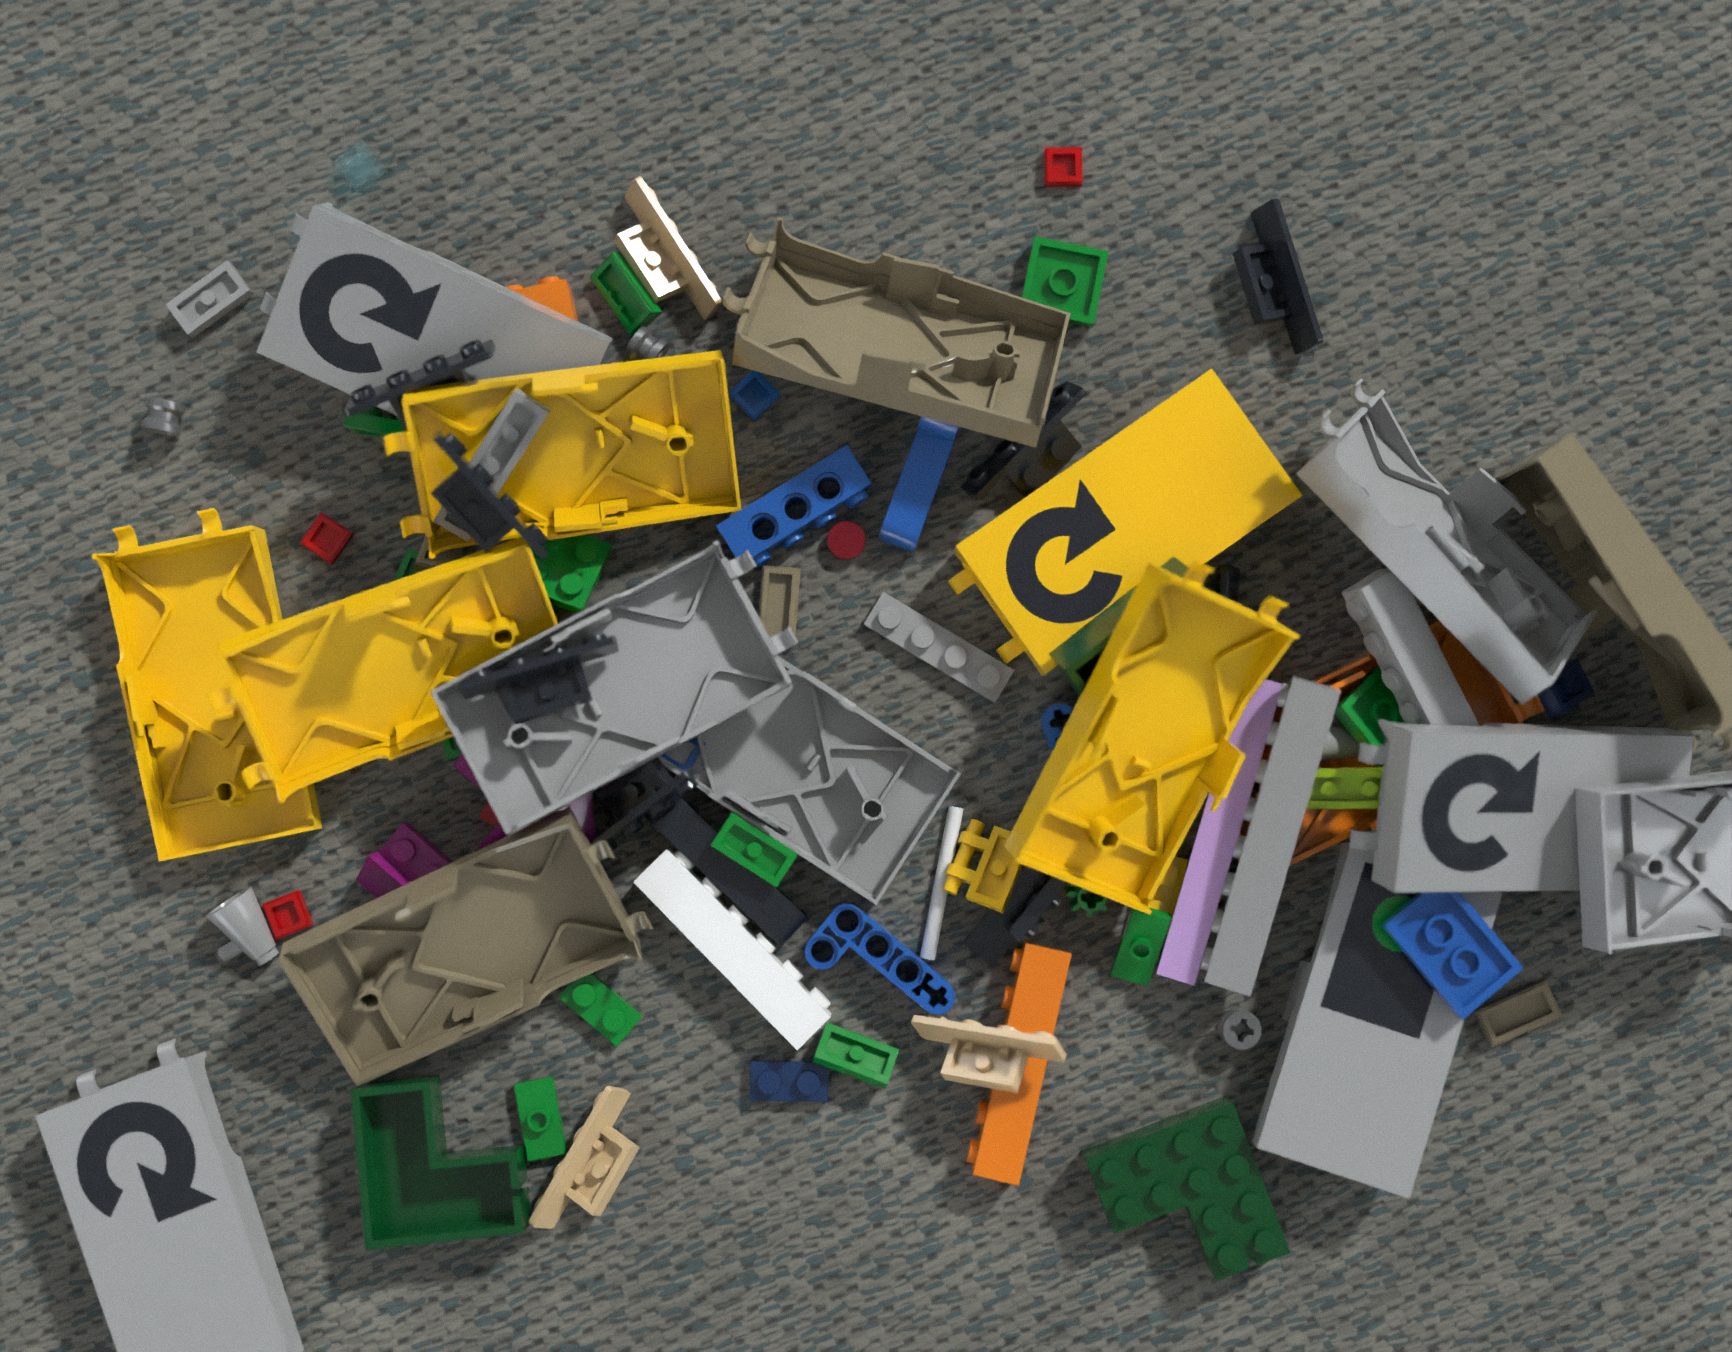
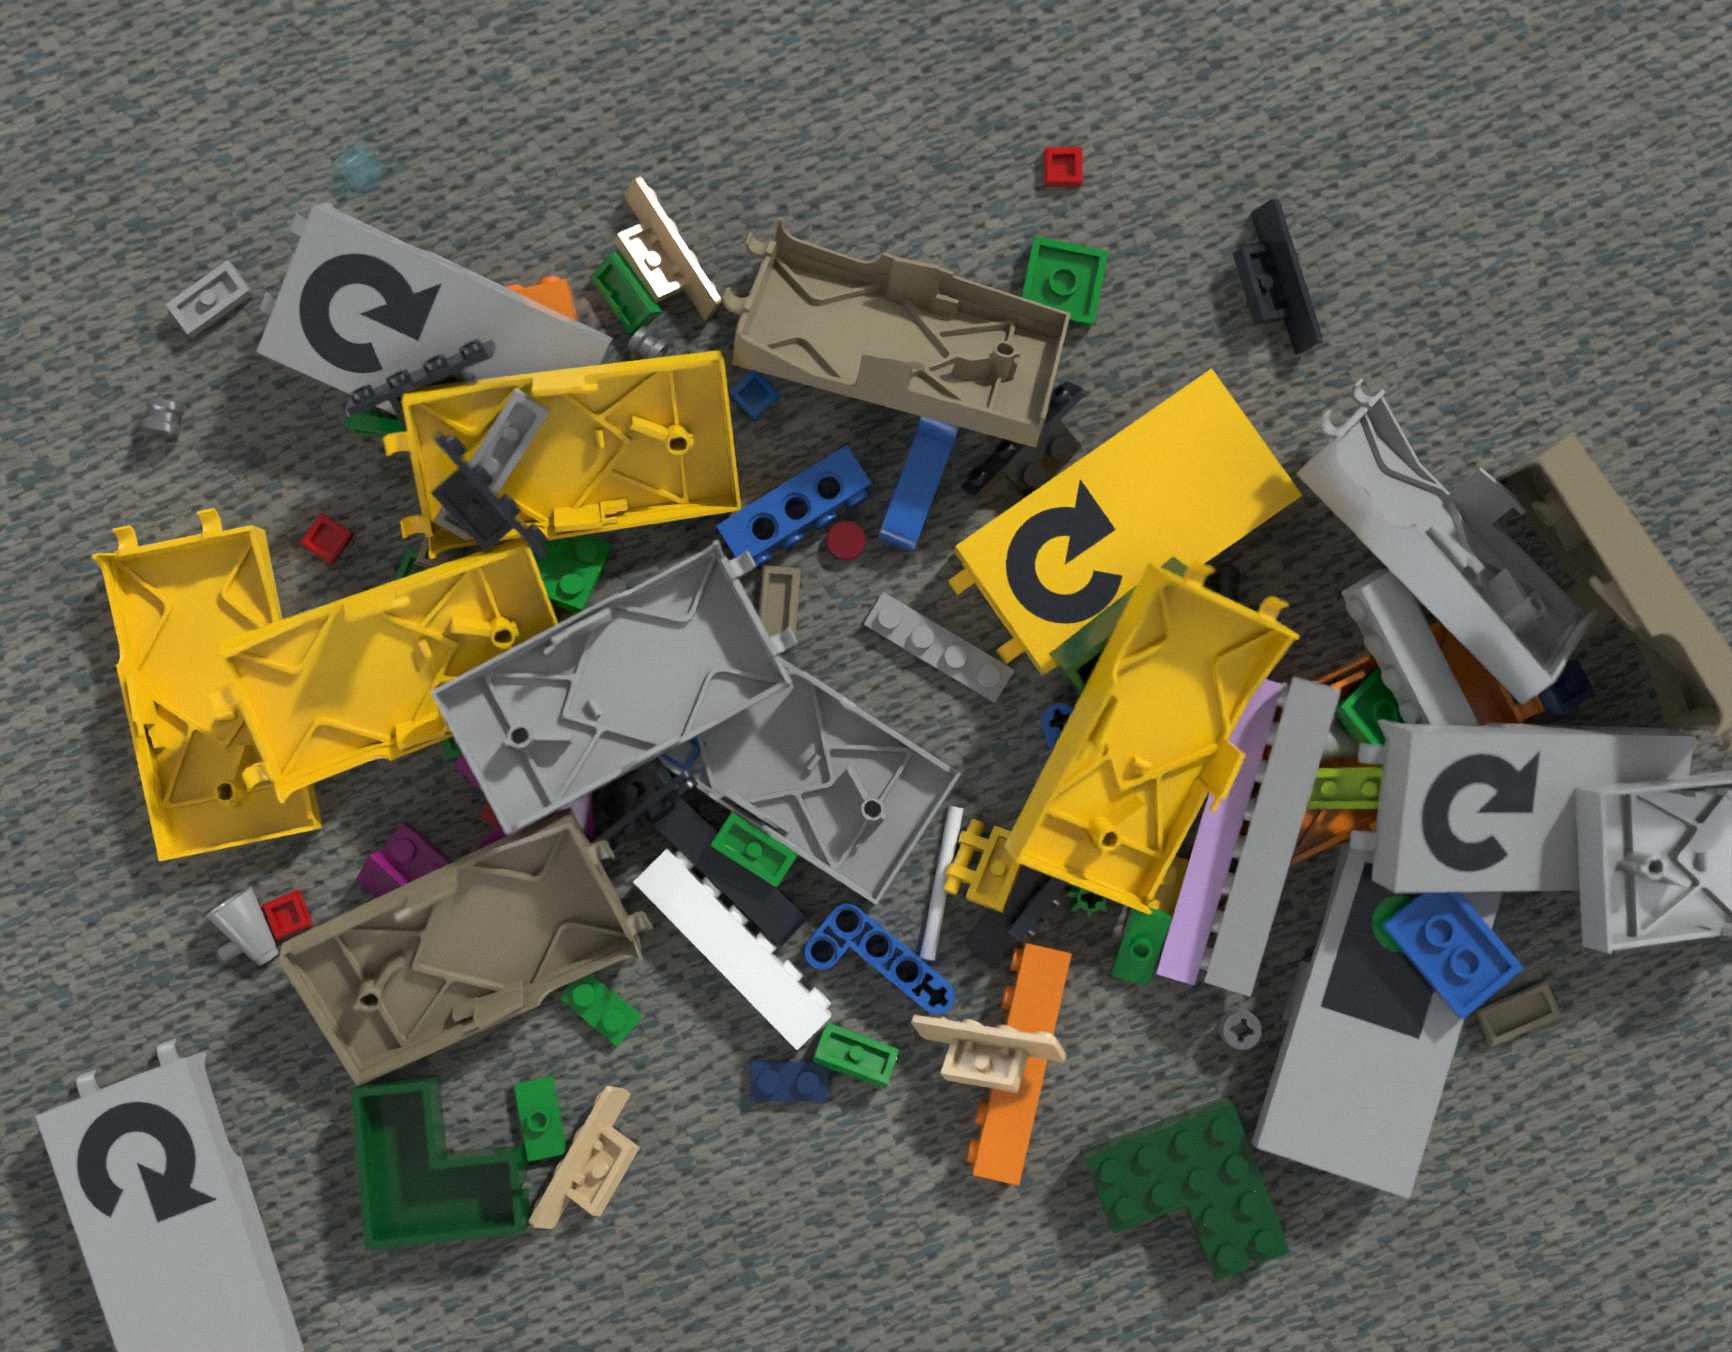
black bracket [458,634,619,725] -> none

